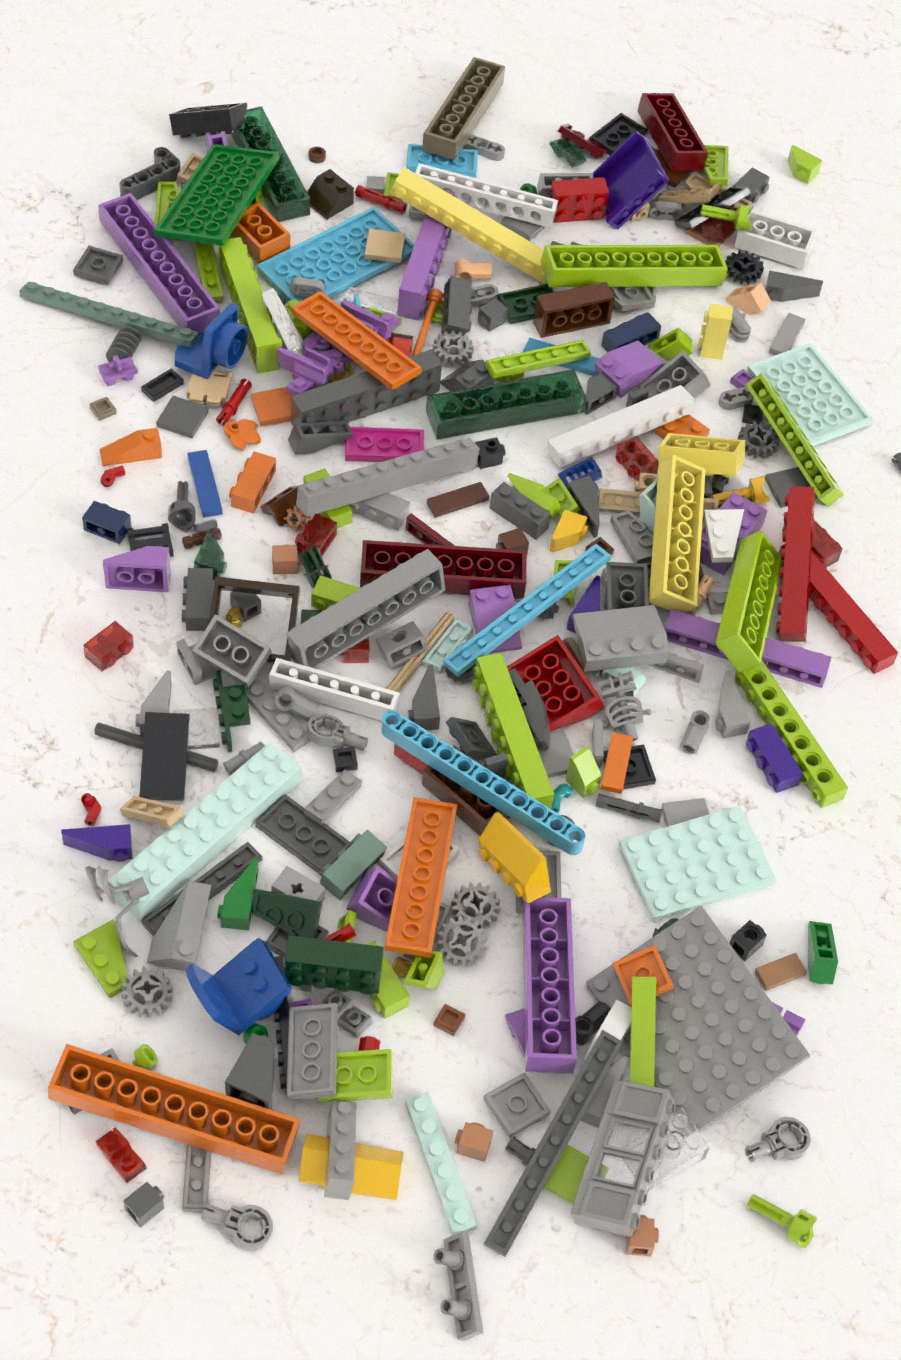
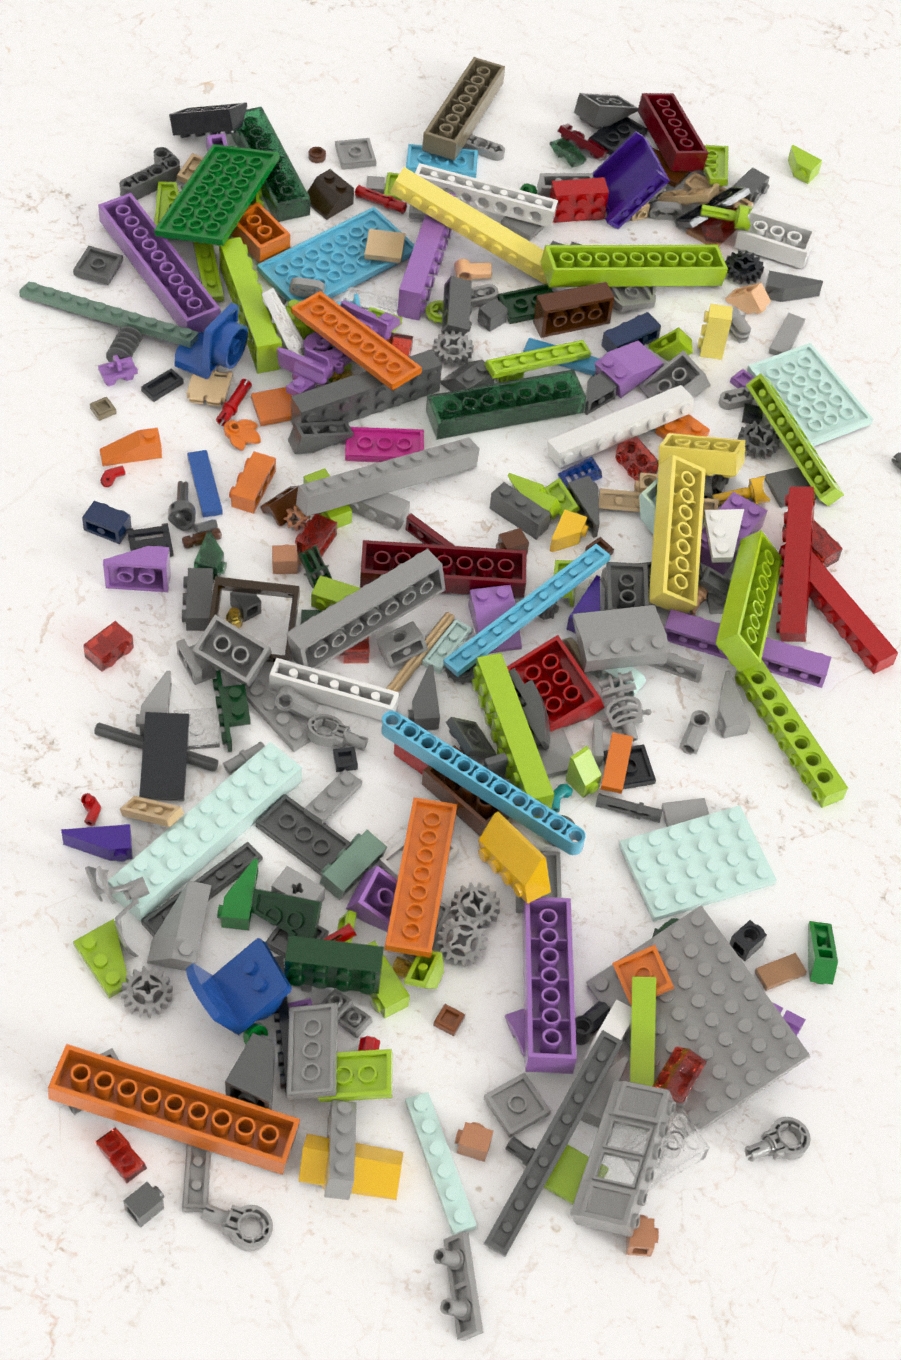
lime tile [132,1044,158,1070] -> none
dark grey tile [156,395,209,438] -> none
orange piece [412,289,444,355] -> none
reddish brown tile [427,482,489,518] -> none
black brick [475,437,506,469] -> none
light grey wing [610,510,654,563] -> none
dark grey plate [626,387,649,407] -> none
dark purple brick [746,723,803,793] -> none
lime piece [747,1194,818,1248] -> none
none -> light grey tile [335,138,376,170]
none -> dark grey slope [574,93,639,128]
none -> clear red brick [652,1047,707,1103]
none -> dark grey tile [698,566,731,601]

